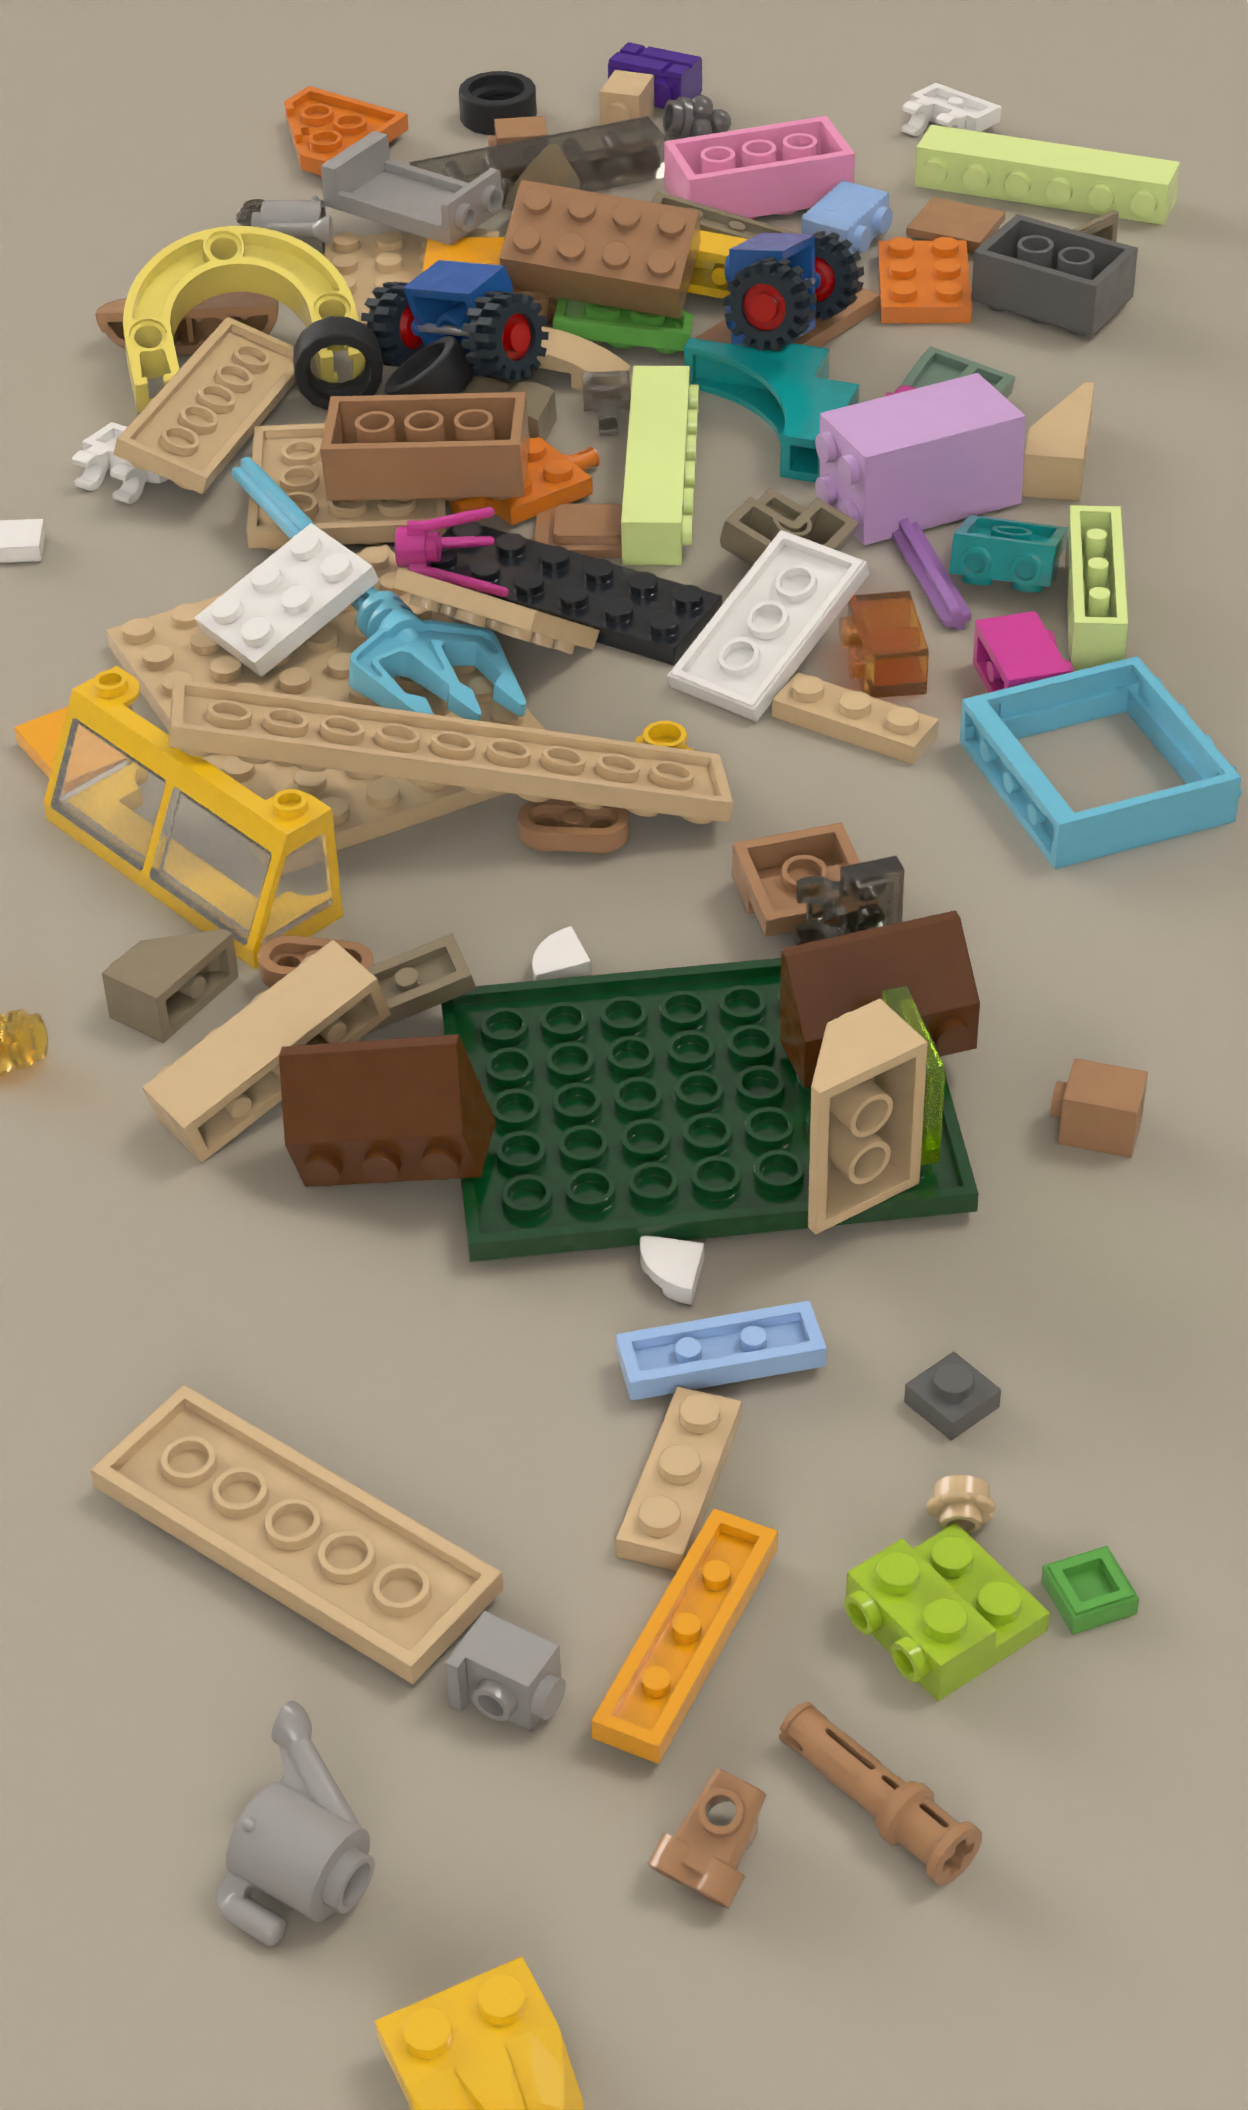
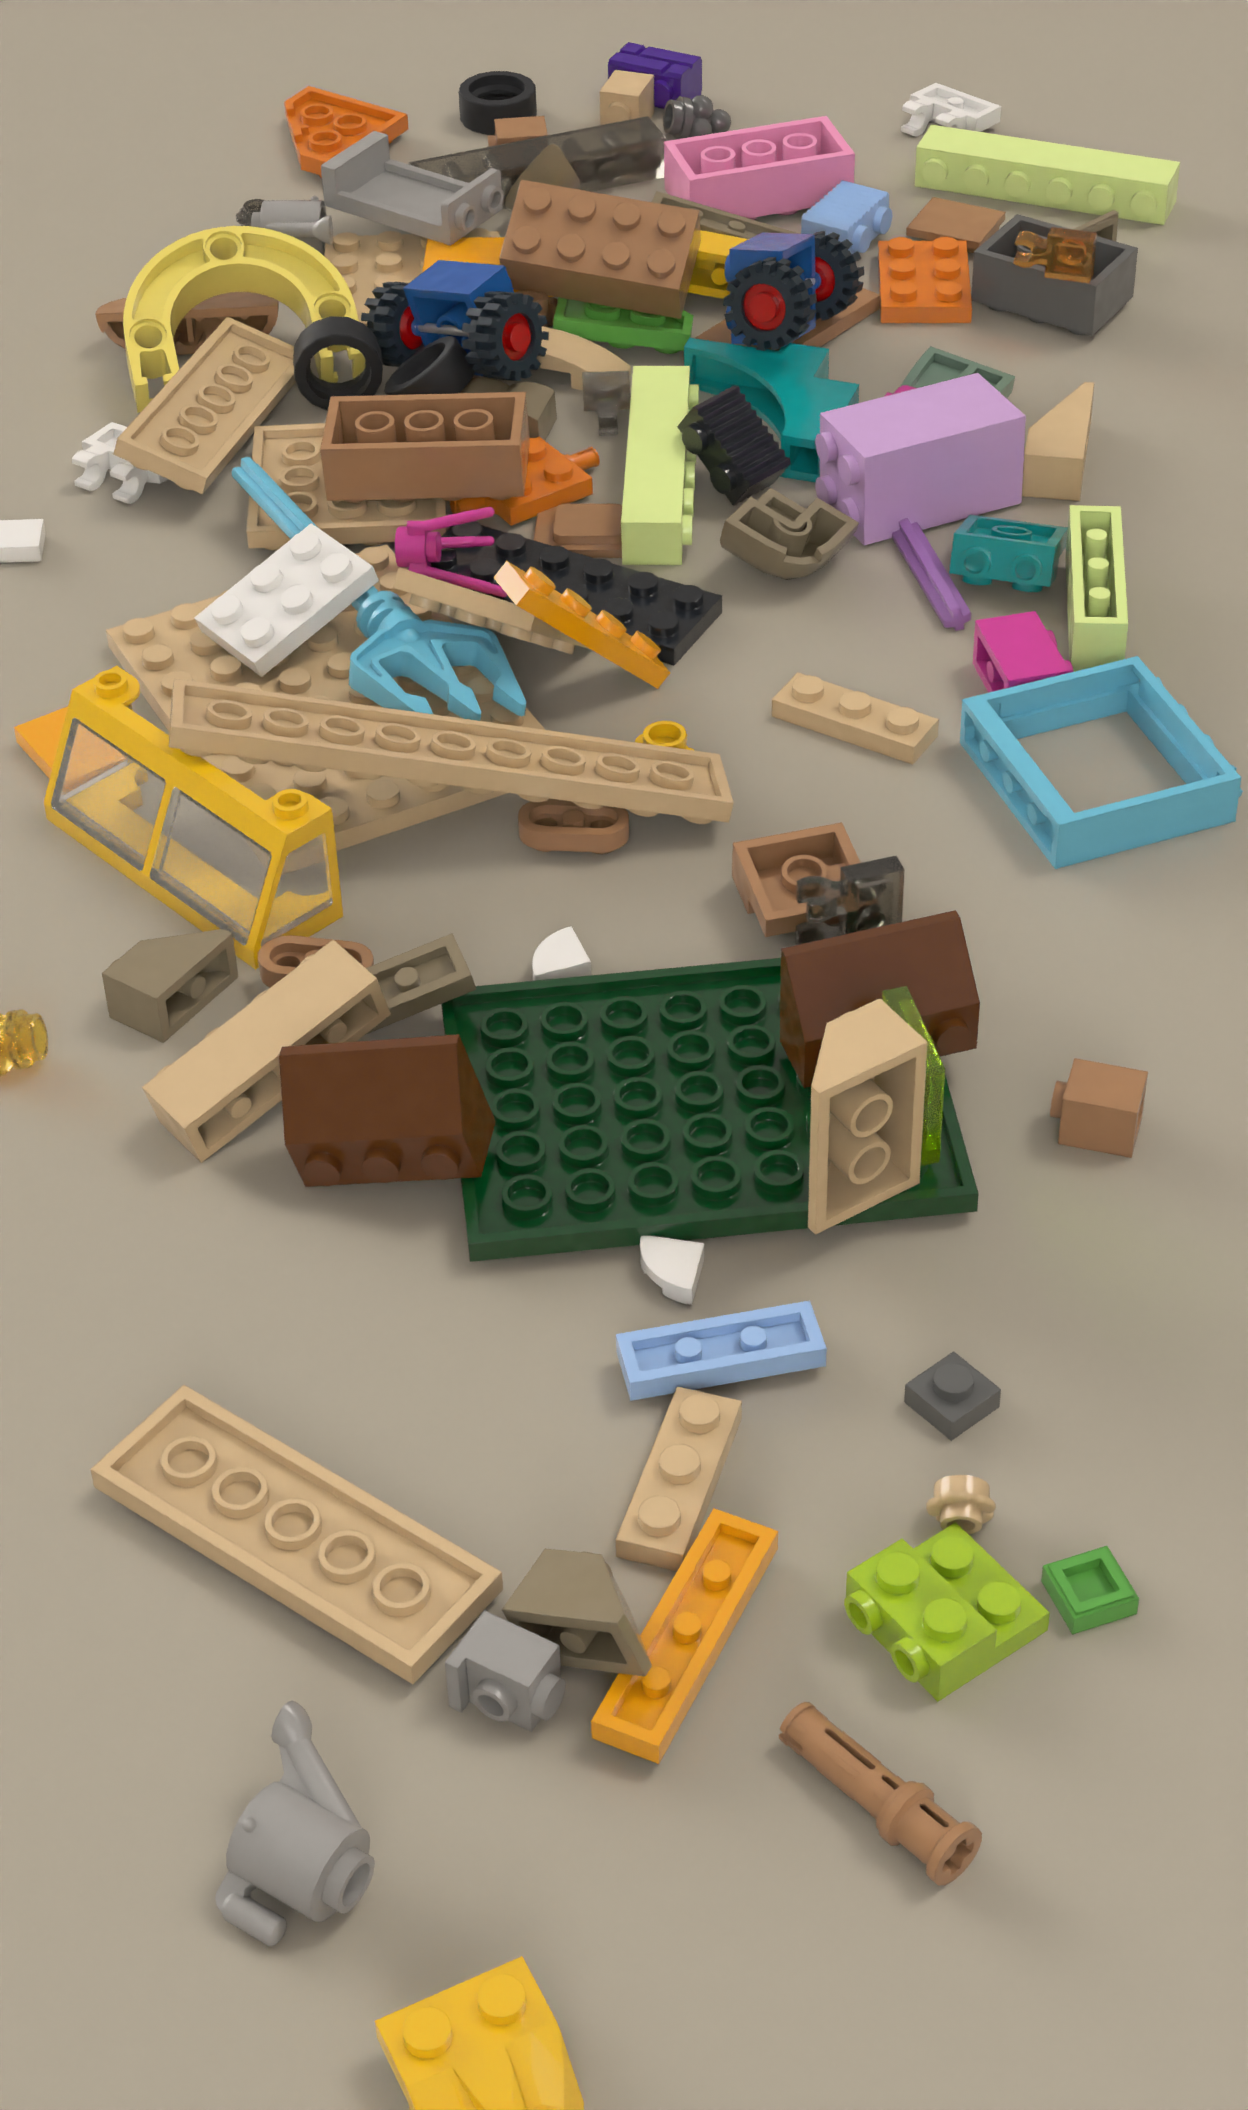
medium nougat plate [647,1768,767,1909] -> none
white tile [667,530,870,722] -> none
clear orange brick [839,590,929,698] -> none
none -> light orange plate [494,561,670,689]
none -> dark tan slope [502,1548,652,1677]
none -> black brick [677,385,791,506]
none -> clear orange plate [1013,227,1097,283]

